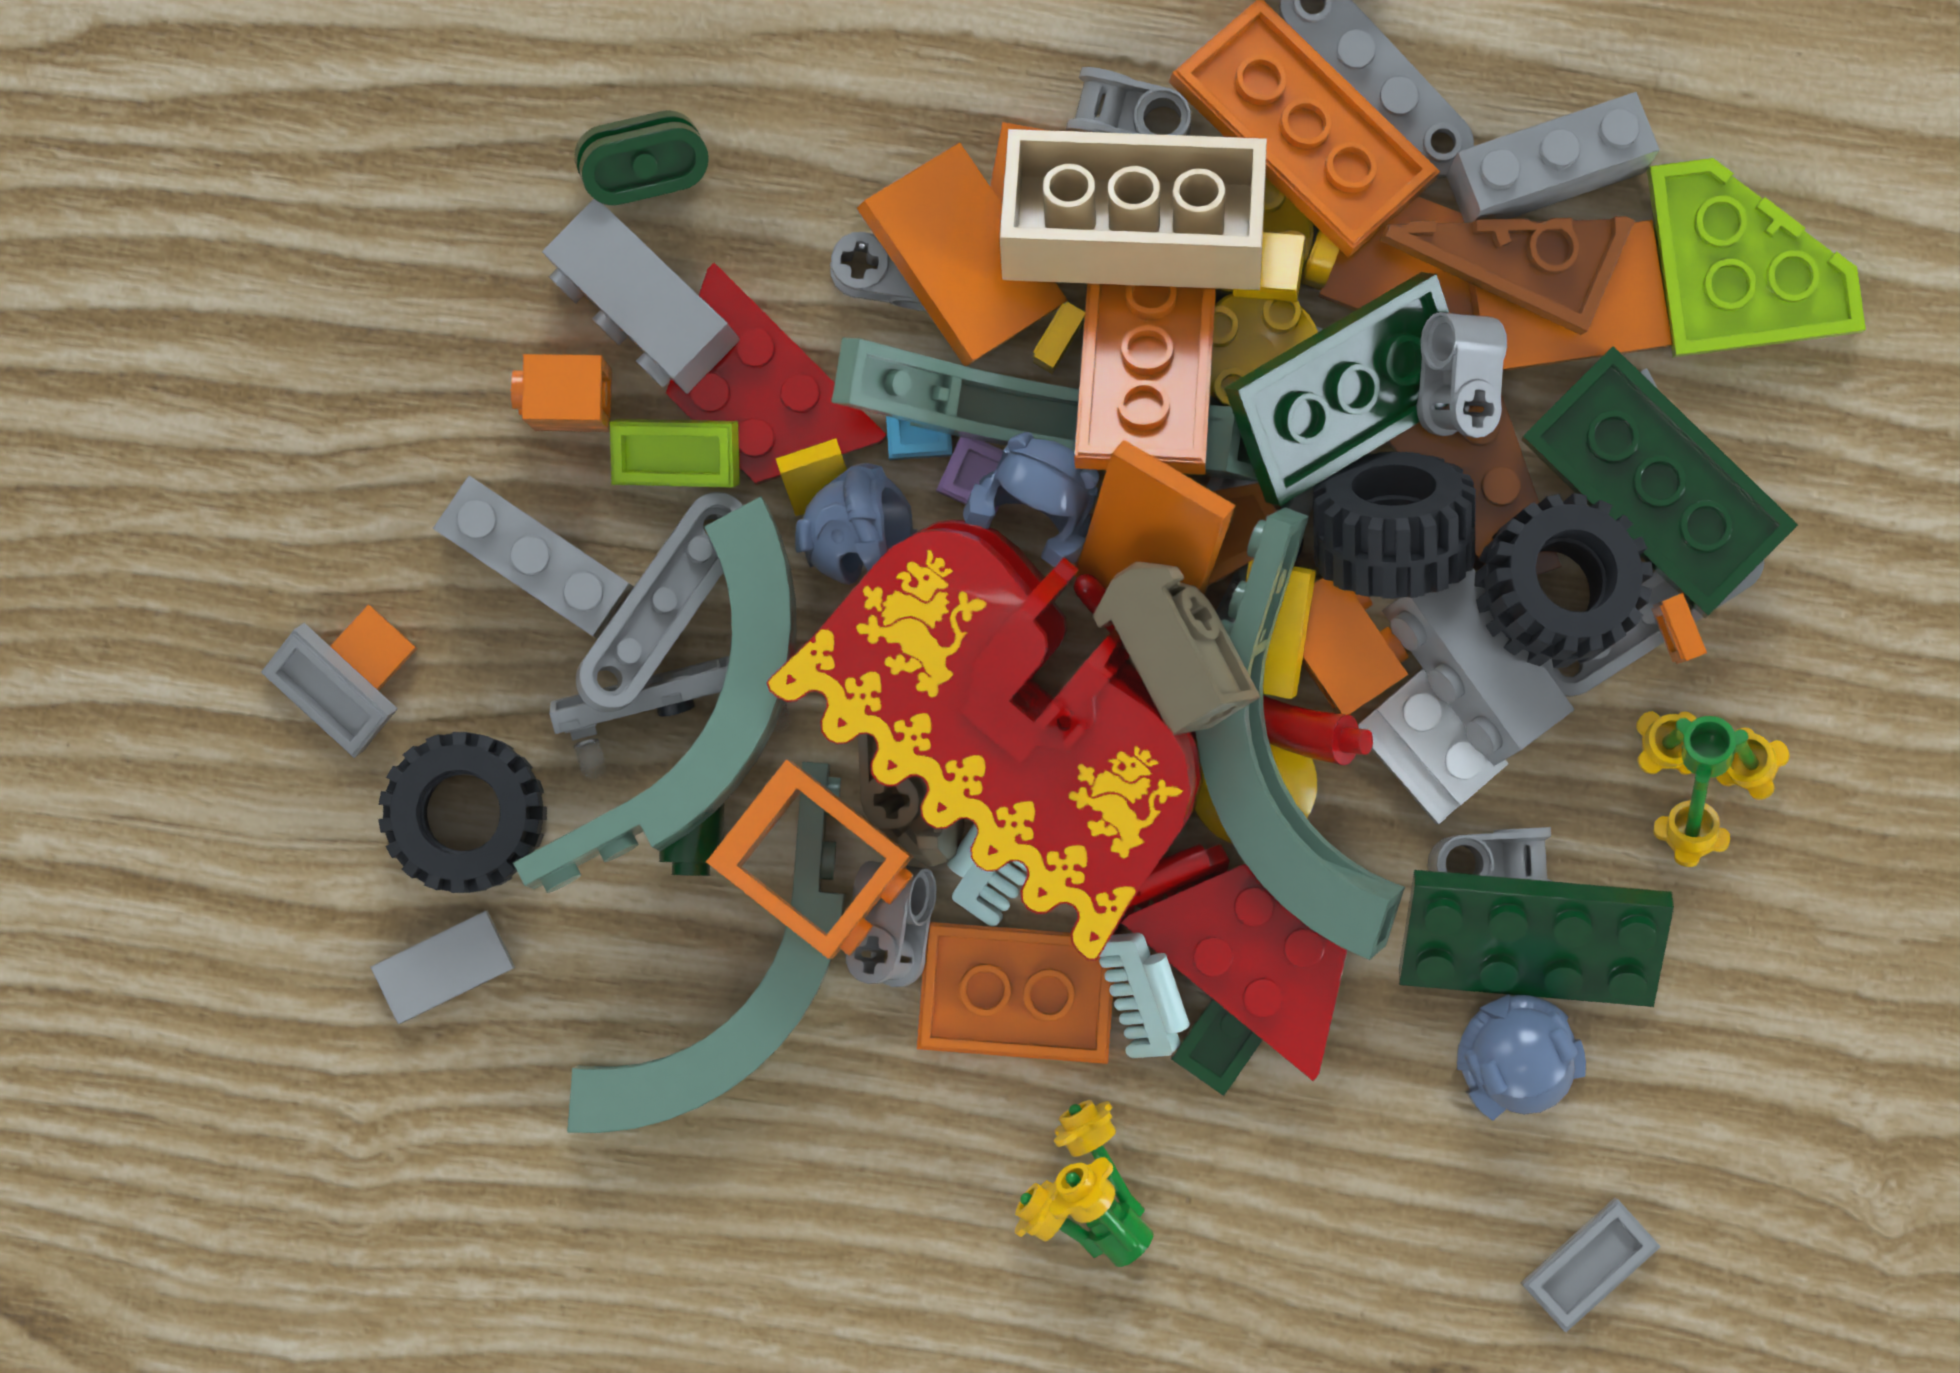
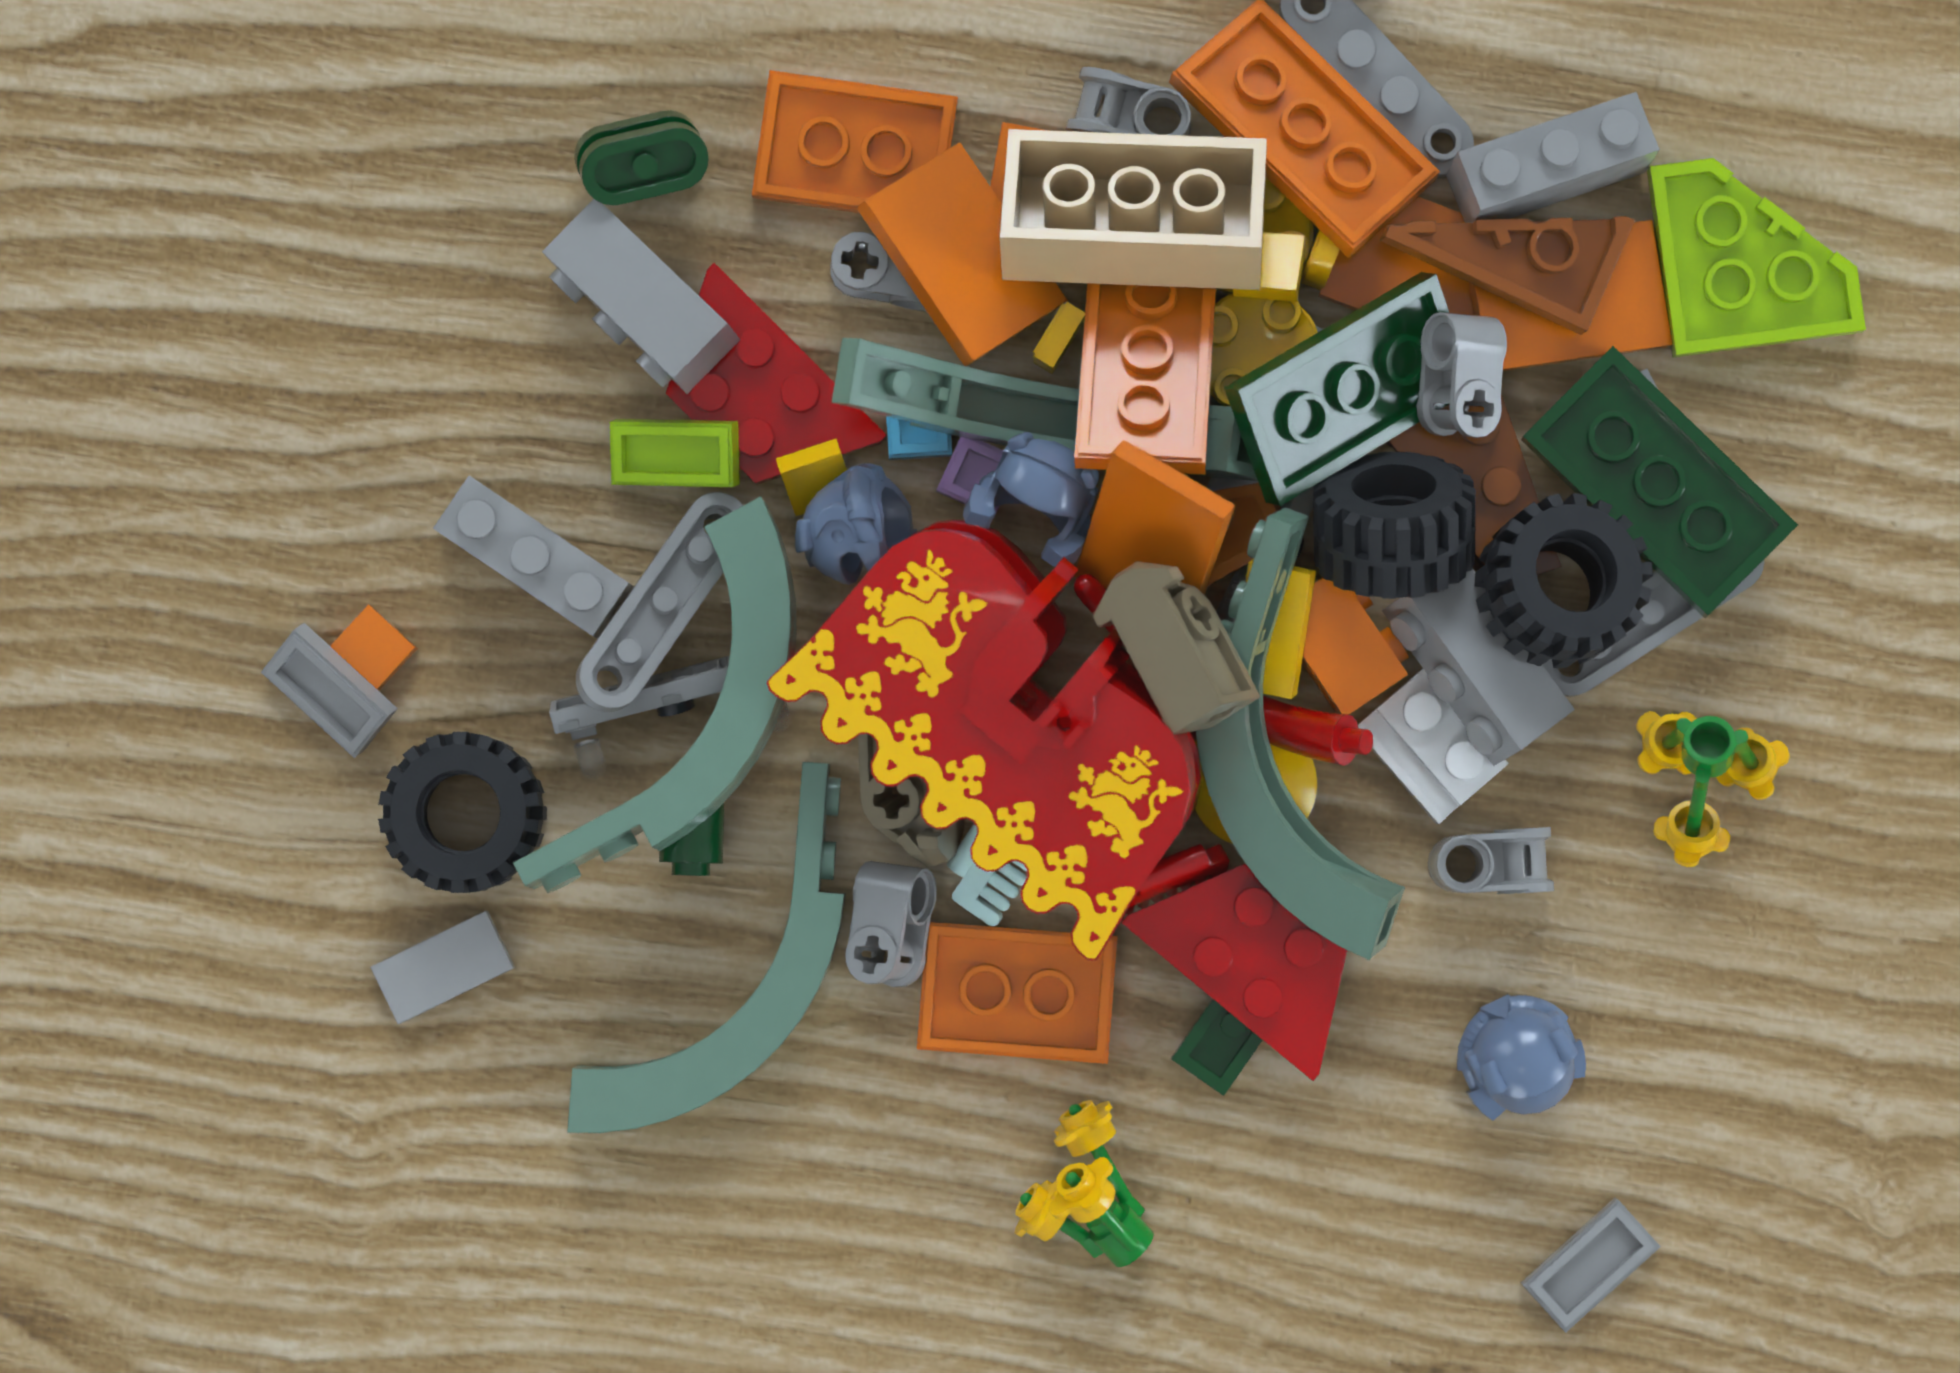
orange brick [511,354,612,432] -> none
orange window [706,759,914,959] -> none
light aqua piece [1099,933,1190,1058] -> none
dark green plate [1399,870,1674,1007] -> none
orange tile [1651,593,1707,664] -> none
none -> orange tile [752,70,958,213]

